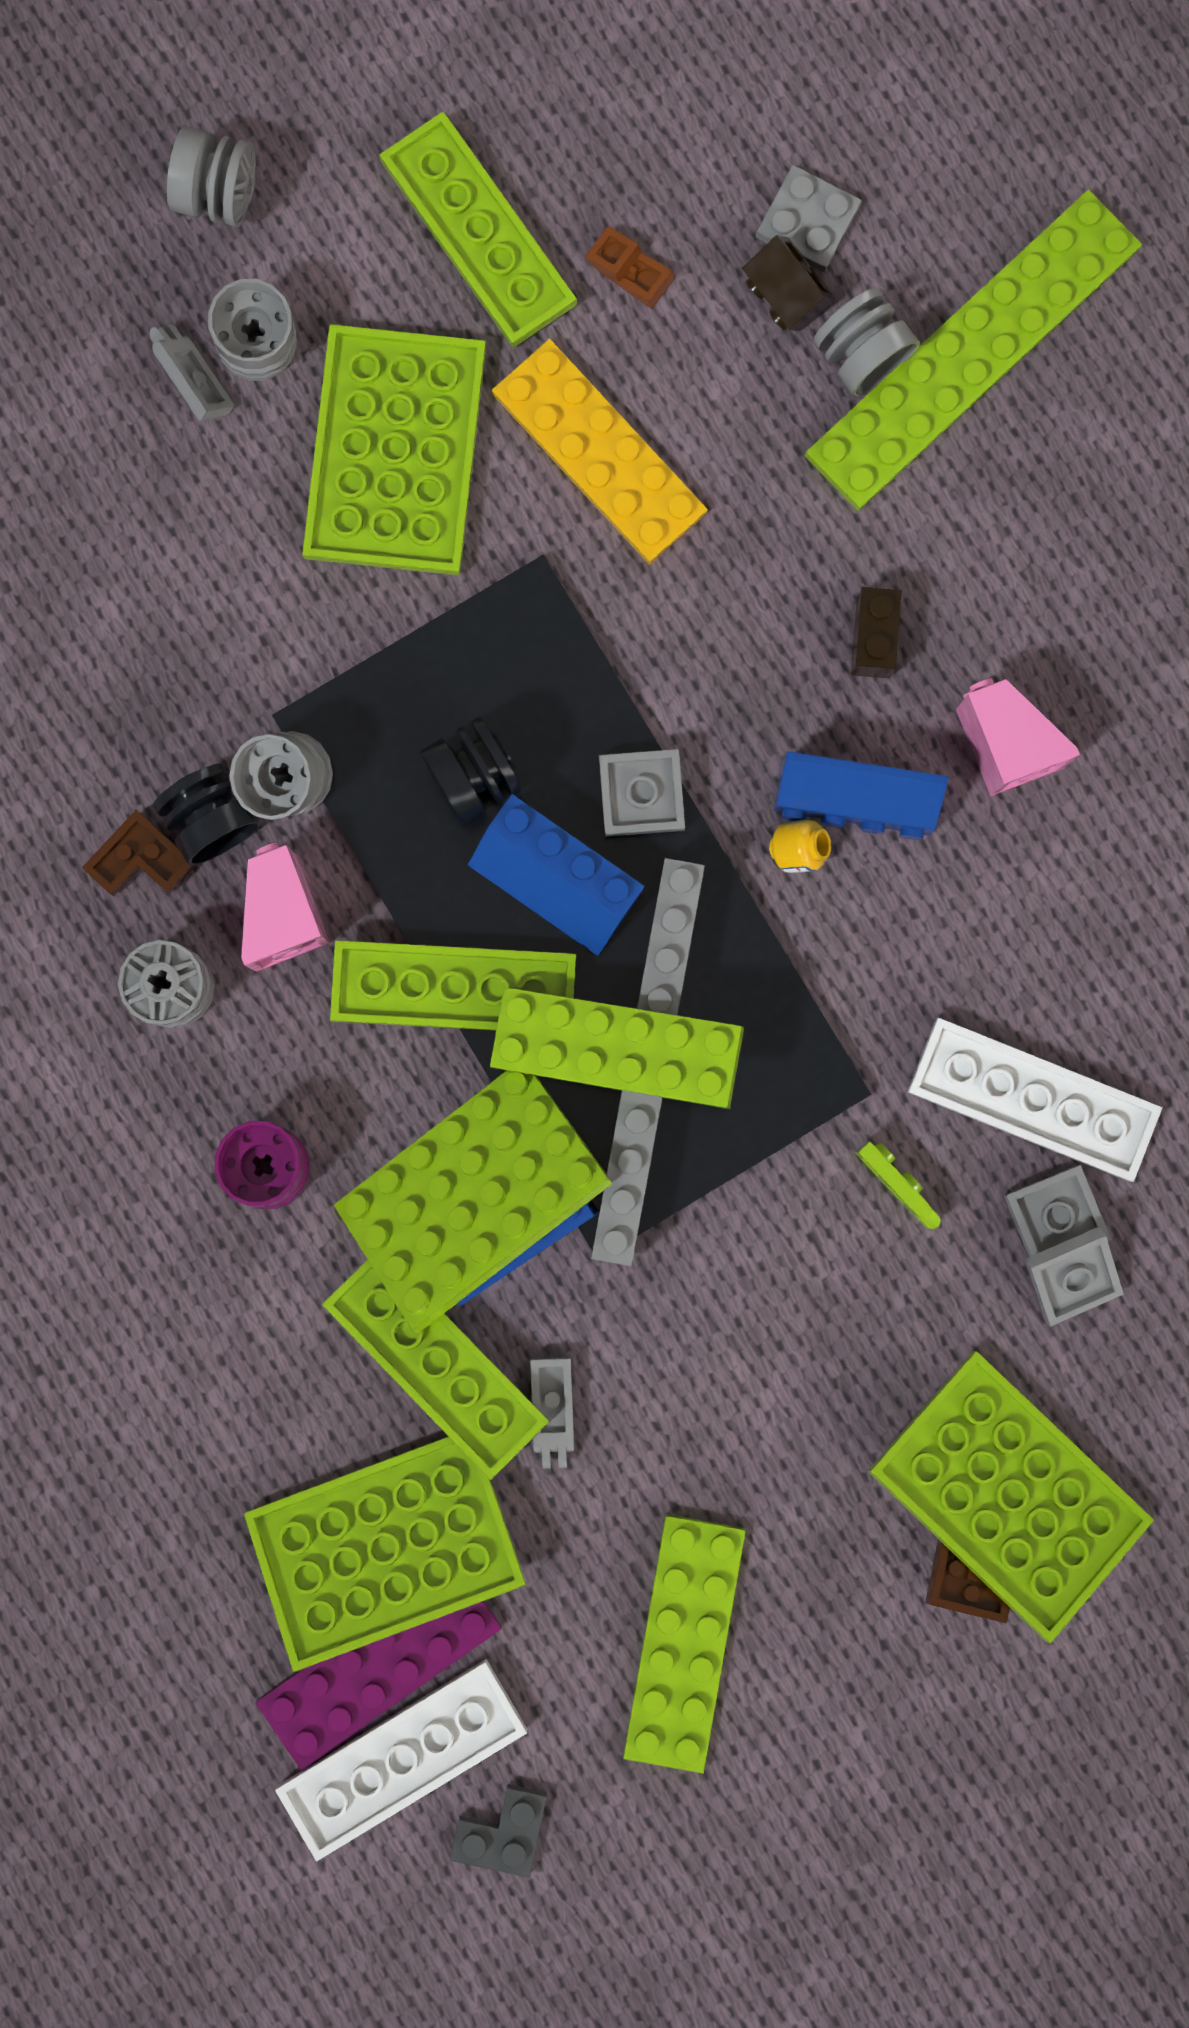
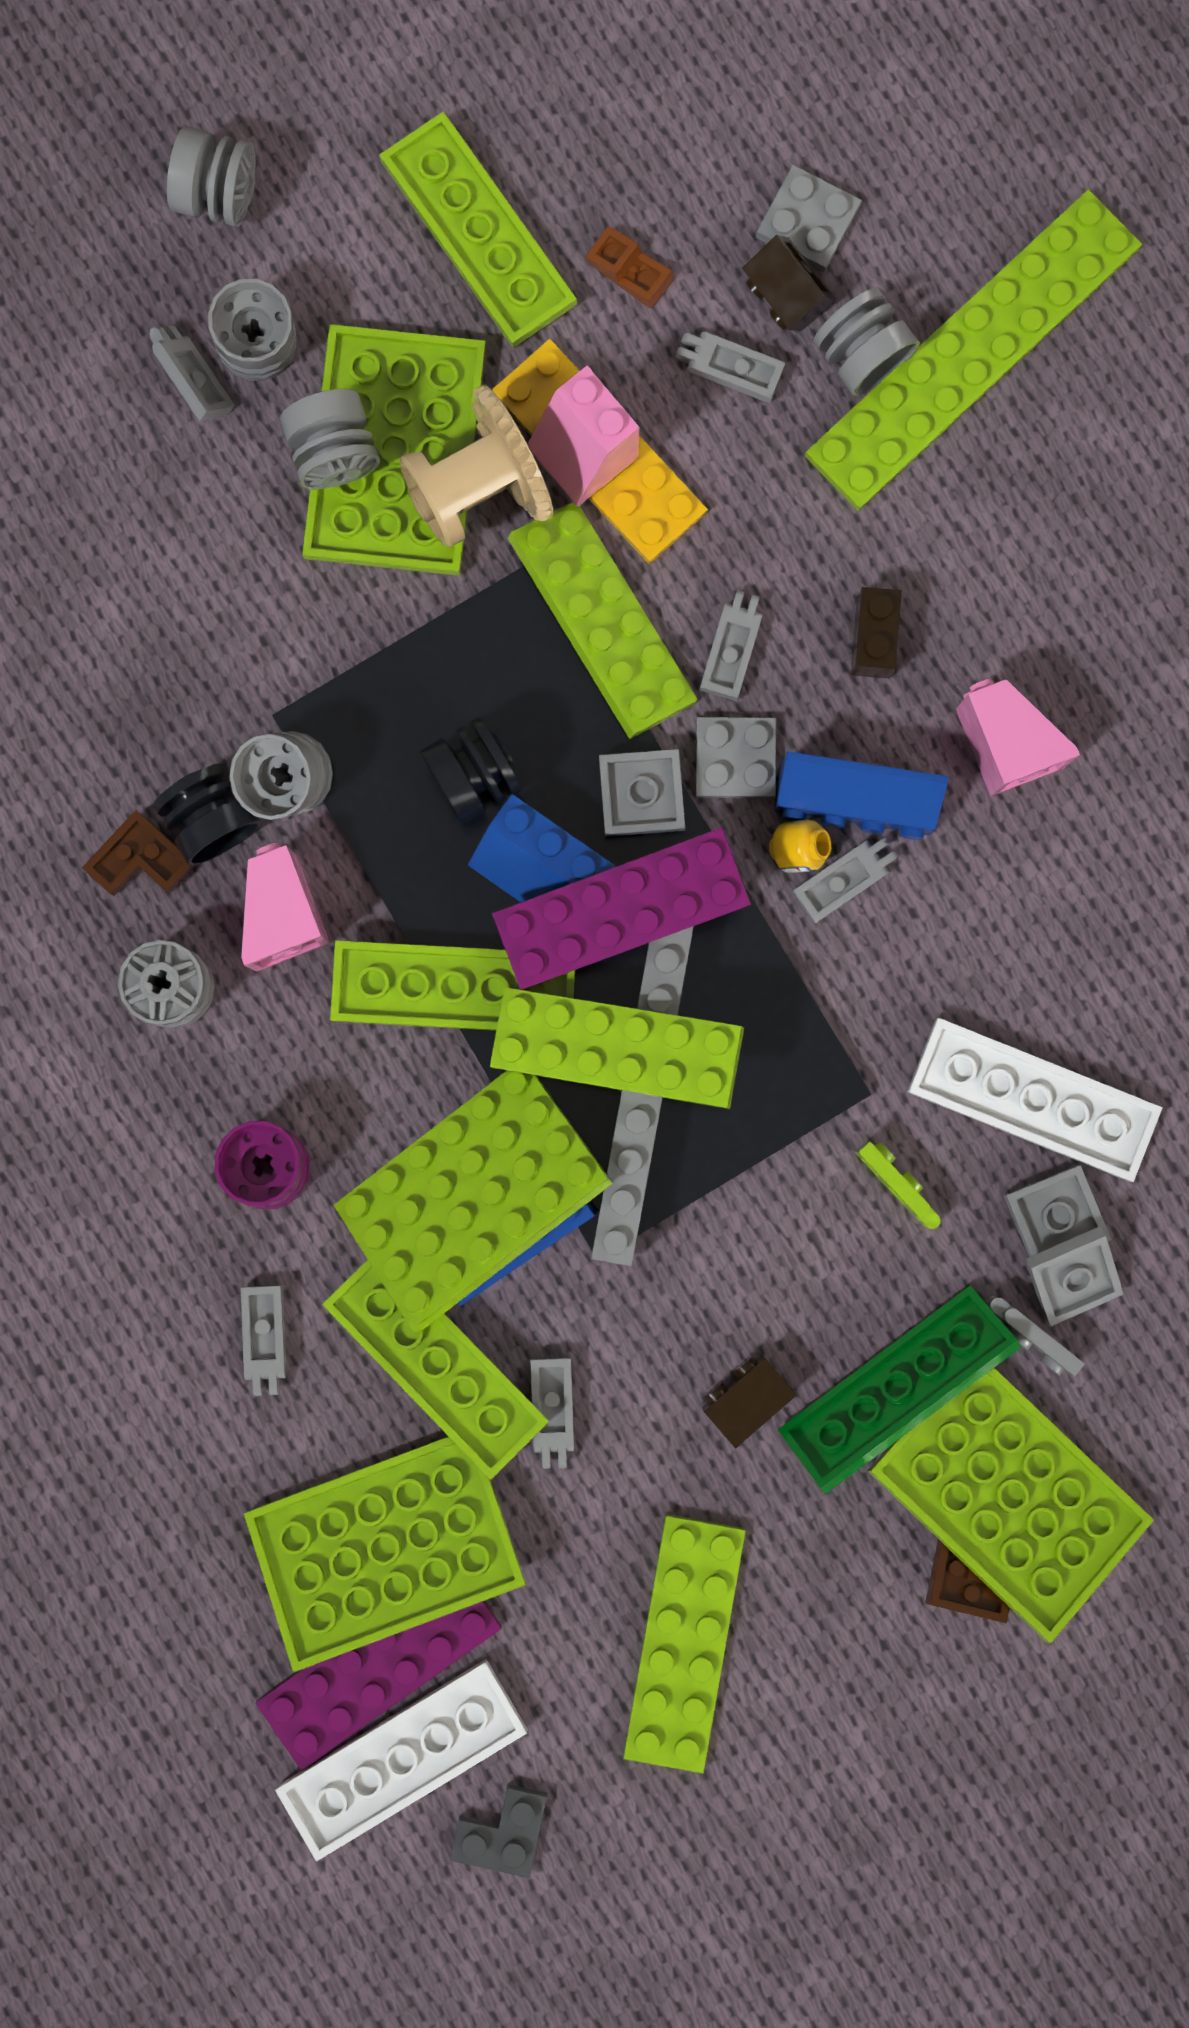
none -> light grey hinge [240,1285,286,1396]
none -> light grey wheel [279,389,380,489]
none -> tan piece [399,385,553,547]
none -> magenta plate [492,827,751,990]
none -> lime plate [508,502,698,739]
none -> bright pink slope [527,366,640,507]
none -> light grey hinge [675,332,785,404]
none -> light grey plate [696,717,776,798]
none -> light grey hinge [699,590,763,701]
none -> dark brown brick [702,1355,797,1449]
none -> green plate [778,1285,1021,1495]
none -> light grey hinge [792,838,898,925]
none -> light grey hinge [986,1296,1085,1376]

